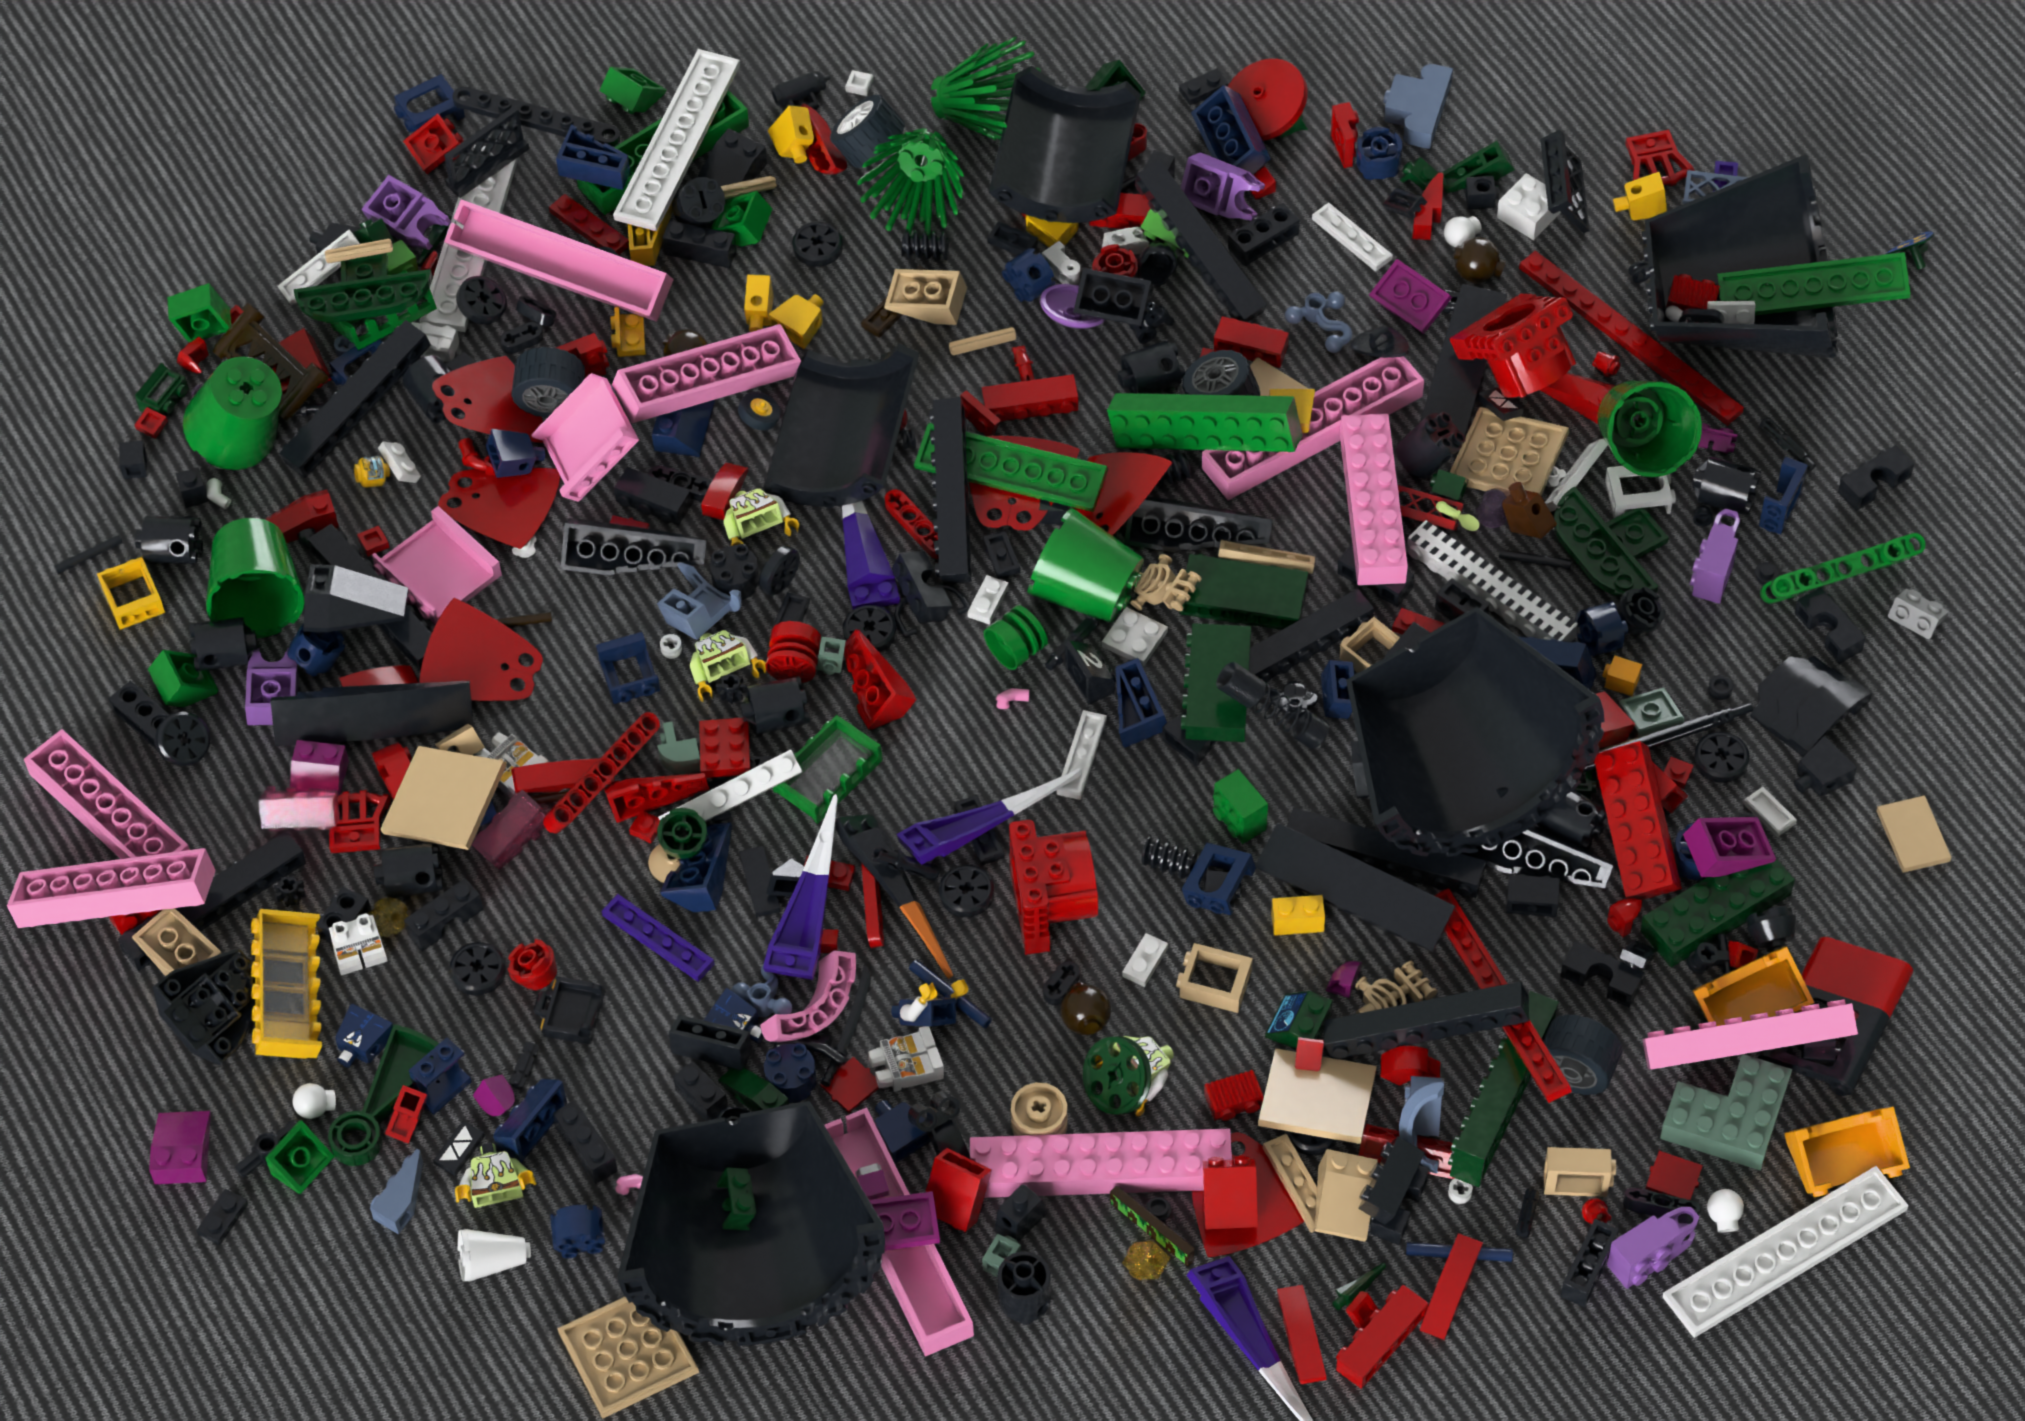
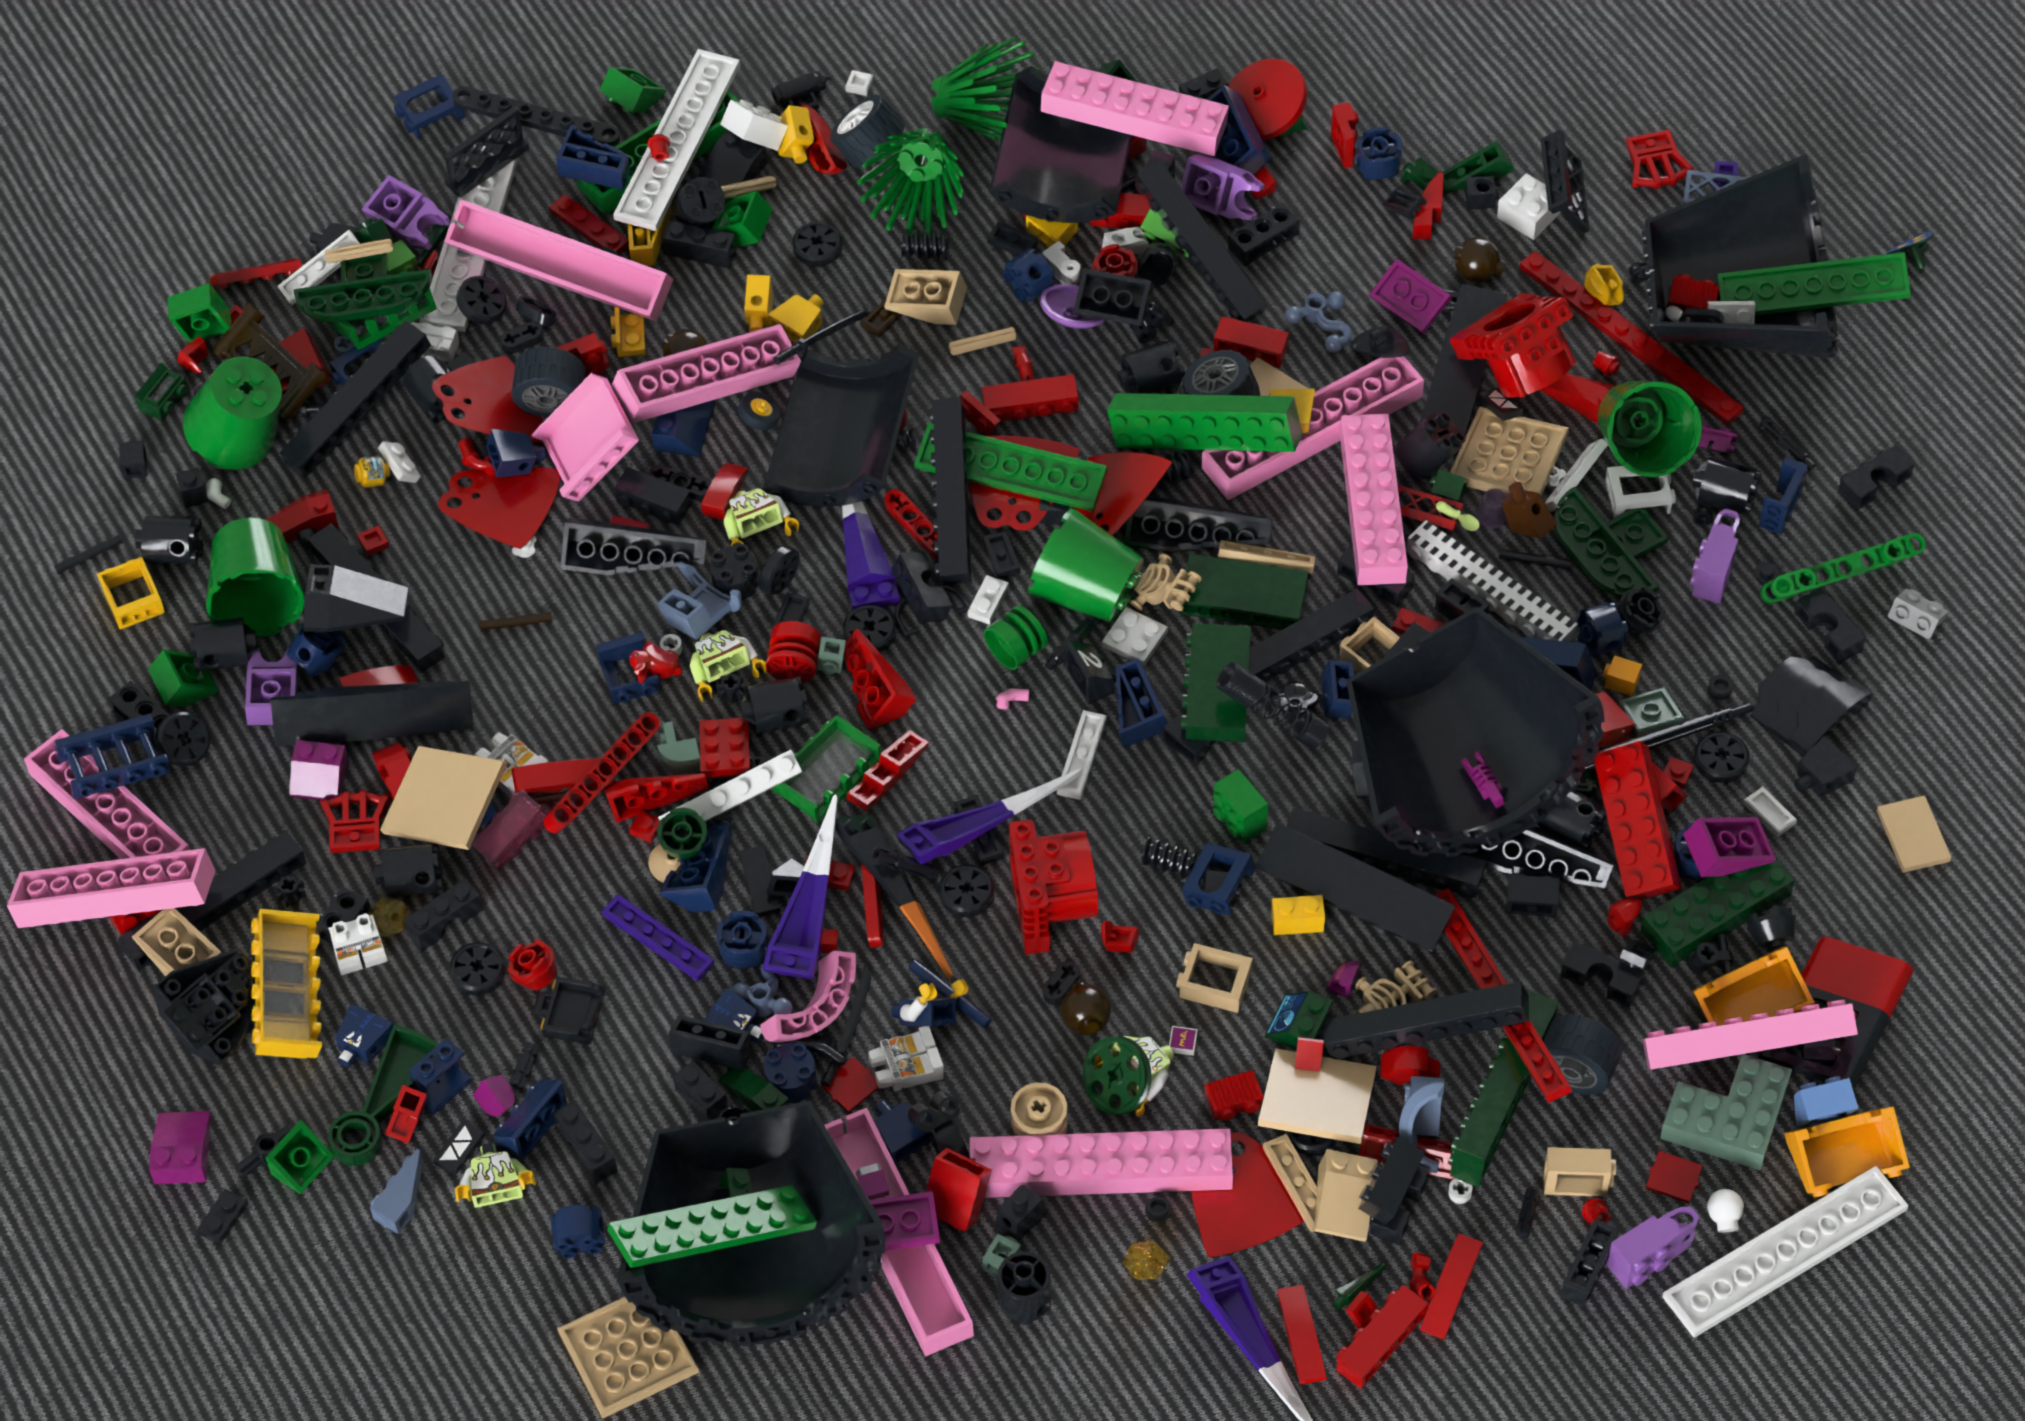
red plate [134,407,168,439] -> none
clear pink wedge [259,786,340,831] -> none
white piece [292,1083,336,1119] -> none
bright pink panel [372,506,502,625] -> none
red plate [403,114,465,174] -> none
red piece [419,598,543,701] -> none
tan torso [435,724,485,755] -> none
white cone [458,1229,531,1282] -> none
bright pink arm [615,1174,643,1195] -> none
dark brown tile [1110,1186,1195,1267] -> none
white plate [1122,933,1168,987] -> none
red brick [1202,1156,1258,1229] -> none
white tile [1312,202,1393,272] -> none
sand blue brick [1383,64,1453,149] -> none
dark blue piece [1406,1242,1513,1262] -> none
white piece [1444,216,1481,247] -> none
yellow torso [1613,172,1667,220] -> none
black beam [1623,1188,1700,1224] -> none
red slope [1728,941,1758,969] -> none
none -> dark blue fence [54,714,170,799]
none -> red plate [209,258,302,289]
none -> plate [607,1185,817,1268]
none -> red animal [629,641,682,684]
none -> red hose [647,134,670,162]
none -> dark blue brick [716,910,768,969]
none -> white brick [720,99,788,151]
none -> black sword [773,311,869,365]
none -> red slope [847,730,929,812]
none -> bright pink brick [1041,61,1229,156]
none -> red plate [1101,920,1140,953]
none -> magenta tile [1169,1026,1198,1056]
none -> red piece [1409,1252,1435,1300]
none -> magenta hinge [1460,750,1505,808]
none -> yellow hand [1584,264,1624,306]
none -> medium blue slope [1794,1076,1858,1129]

